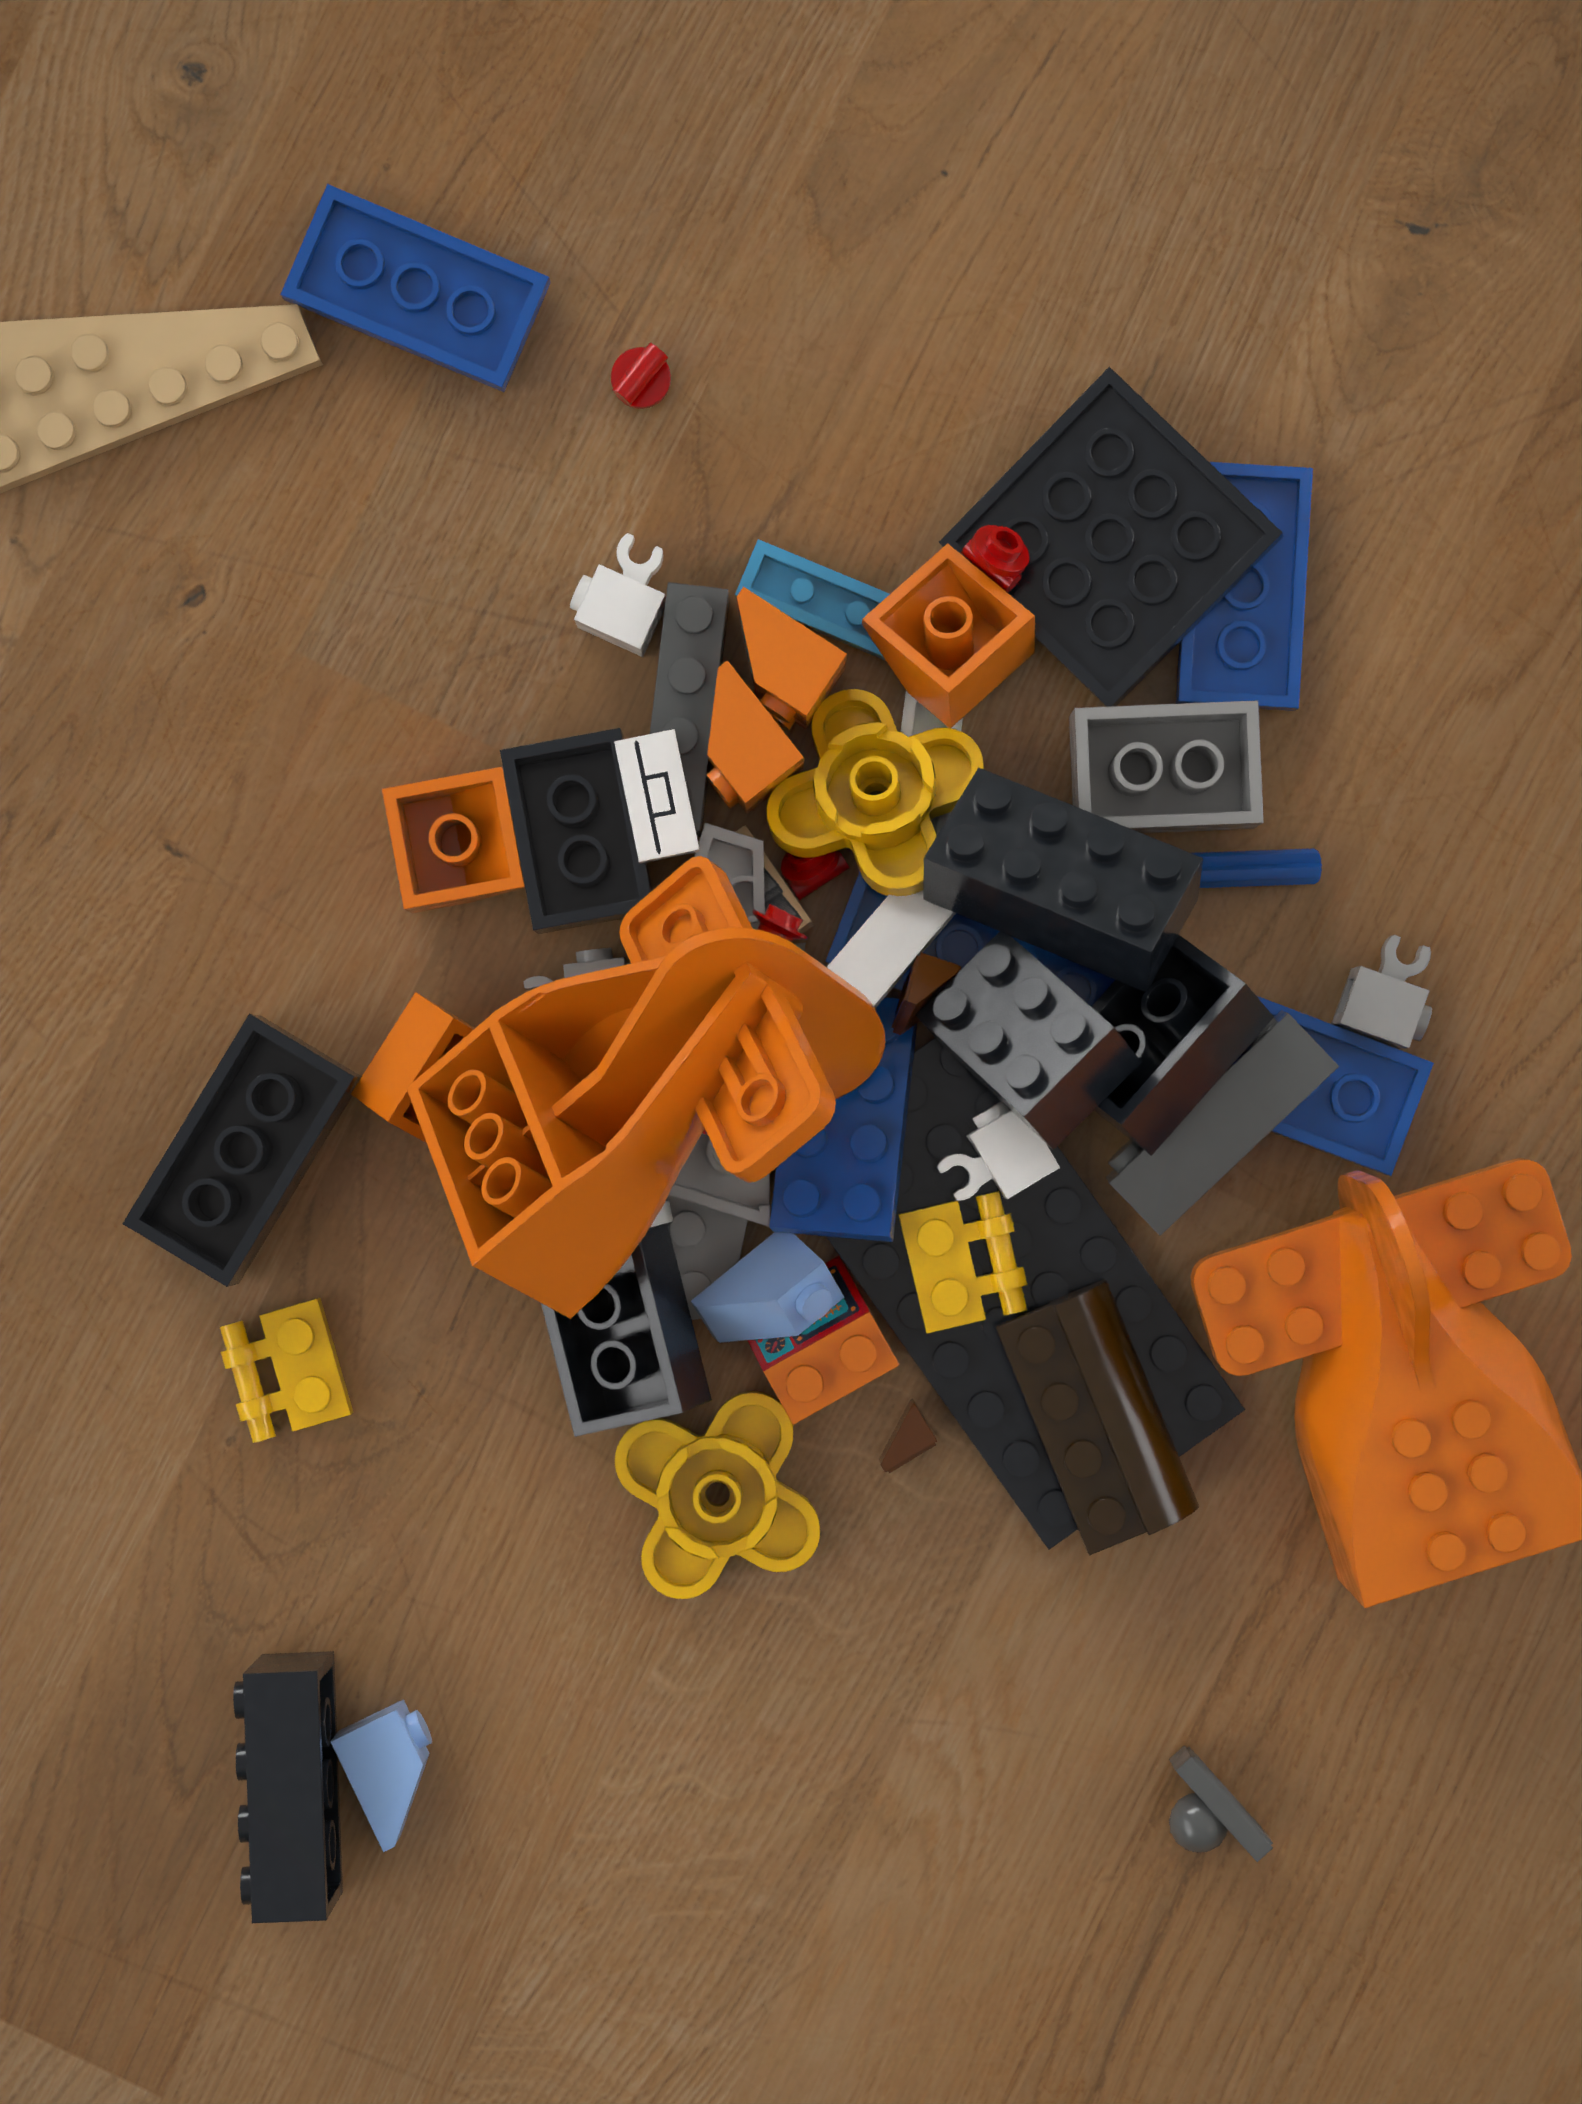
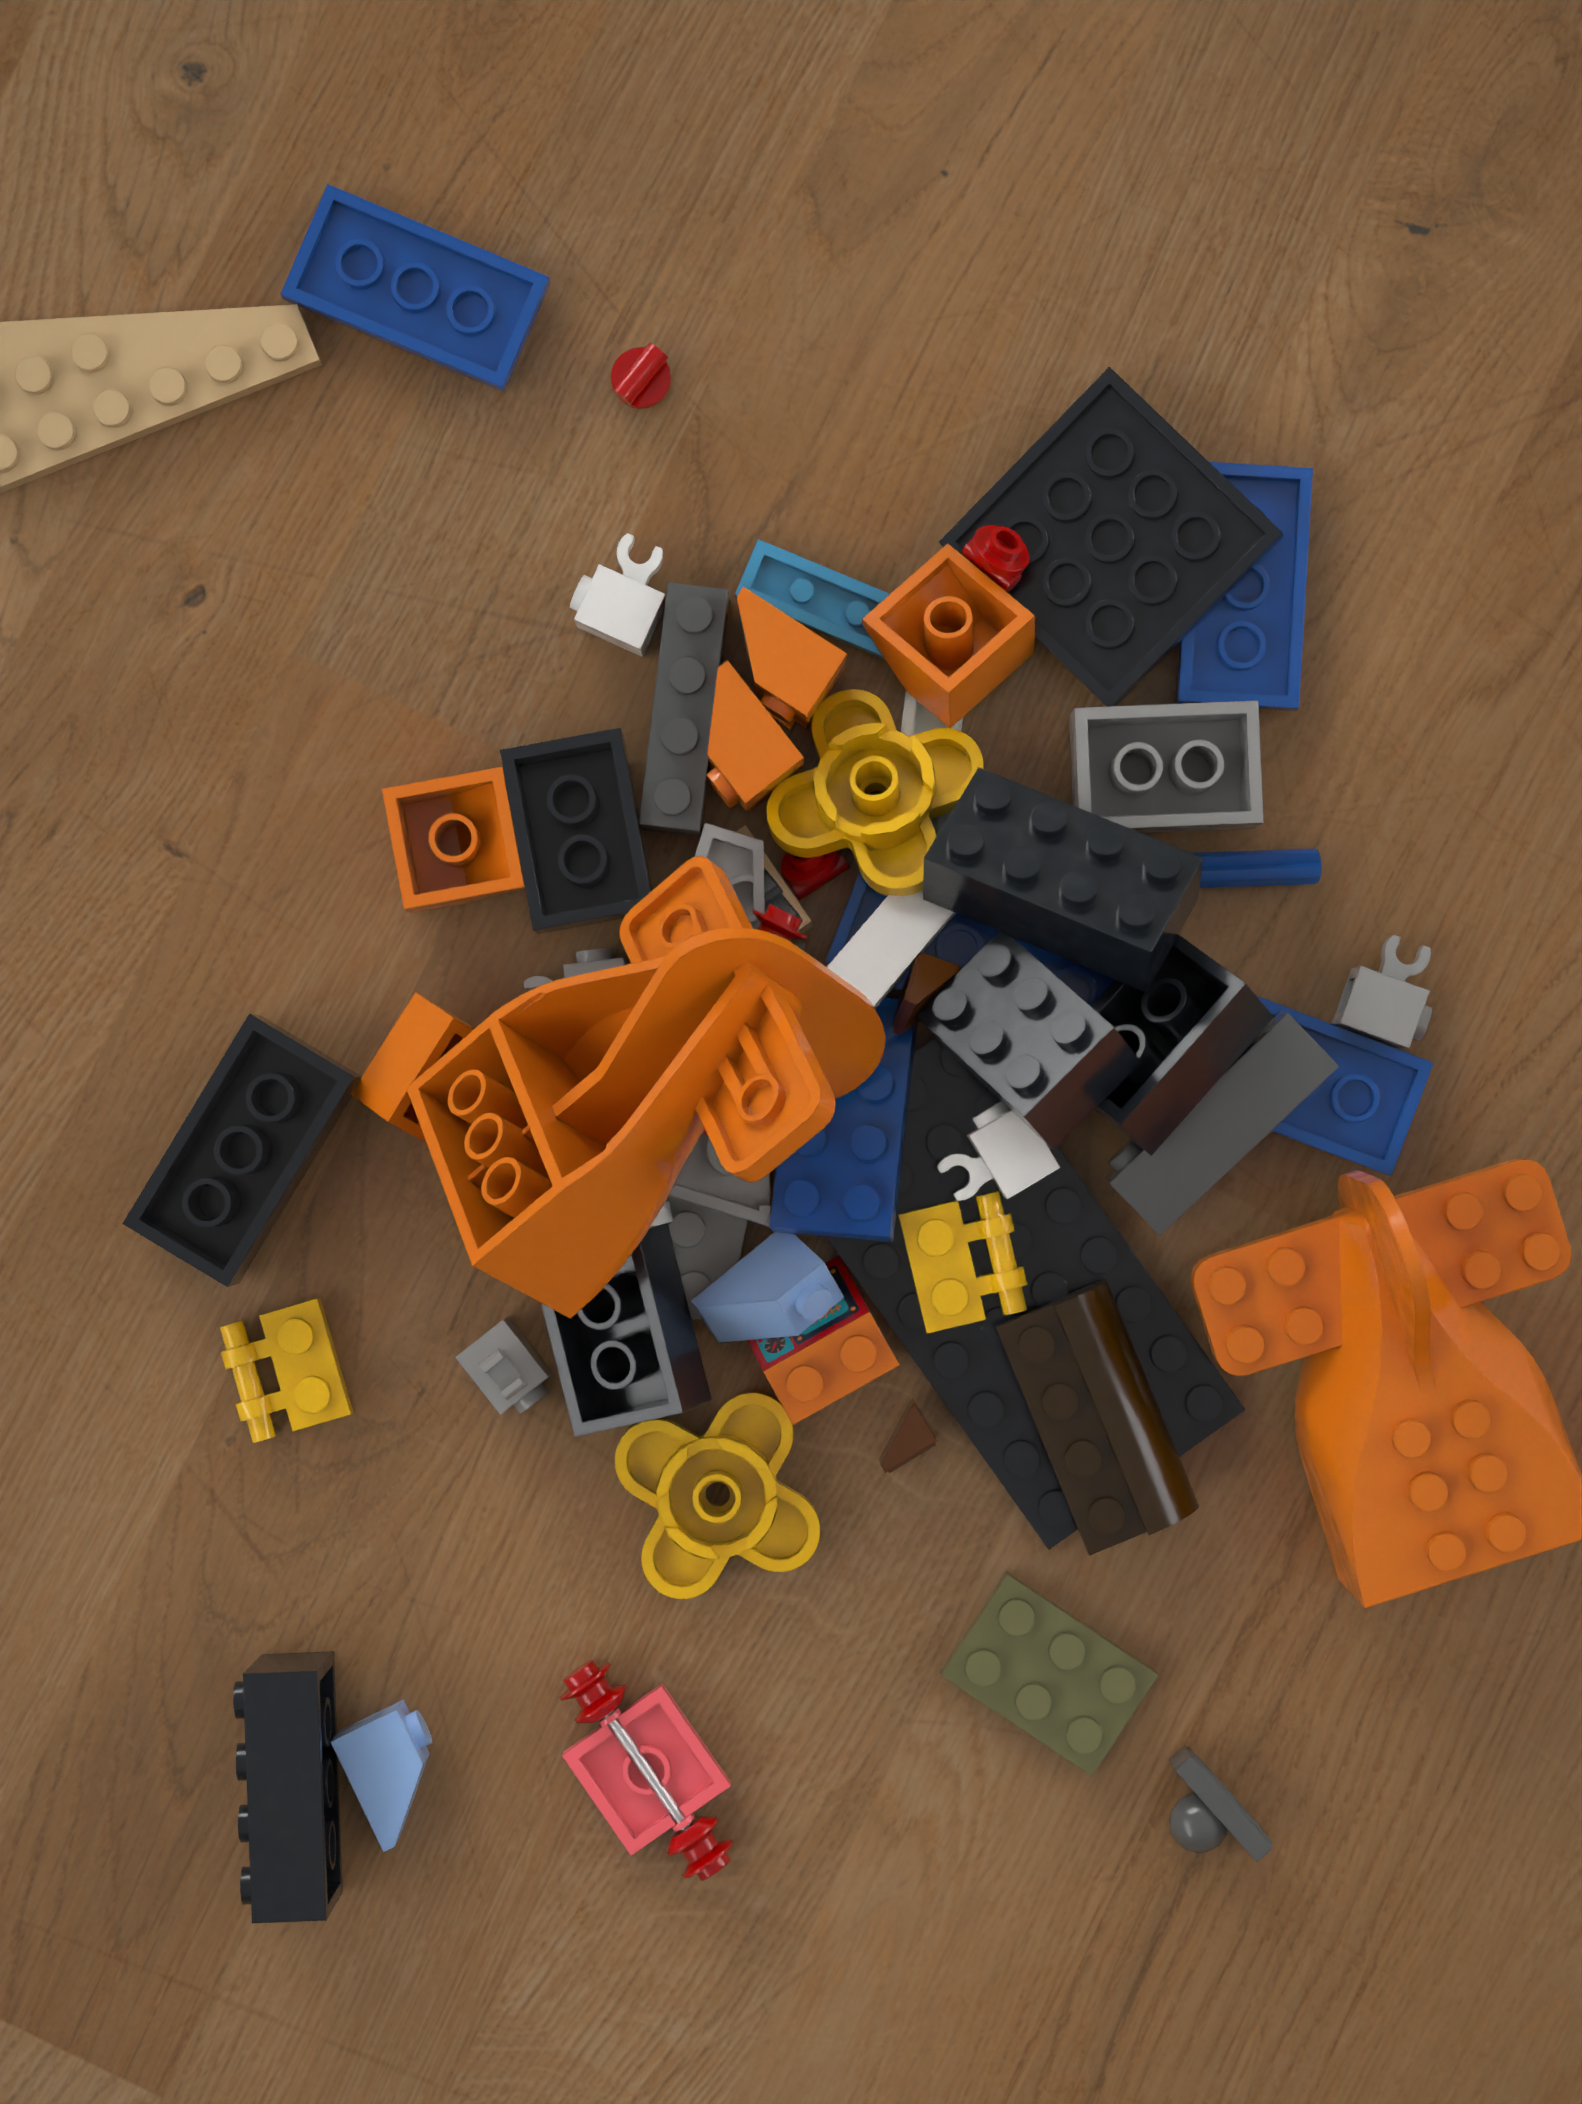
white tile [614,729,700,864] -> none
none -> light grey brick [455,1316,553,1415]
none -> coral plate [559,1659,734,1881]
none -> olive plate [940,1571,1159,1776]

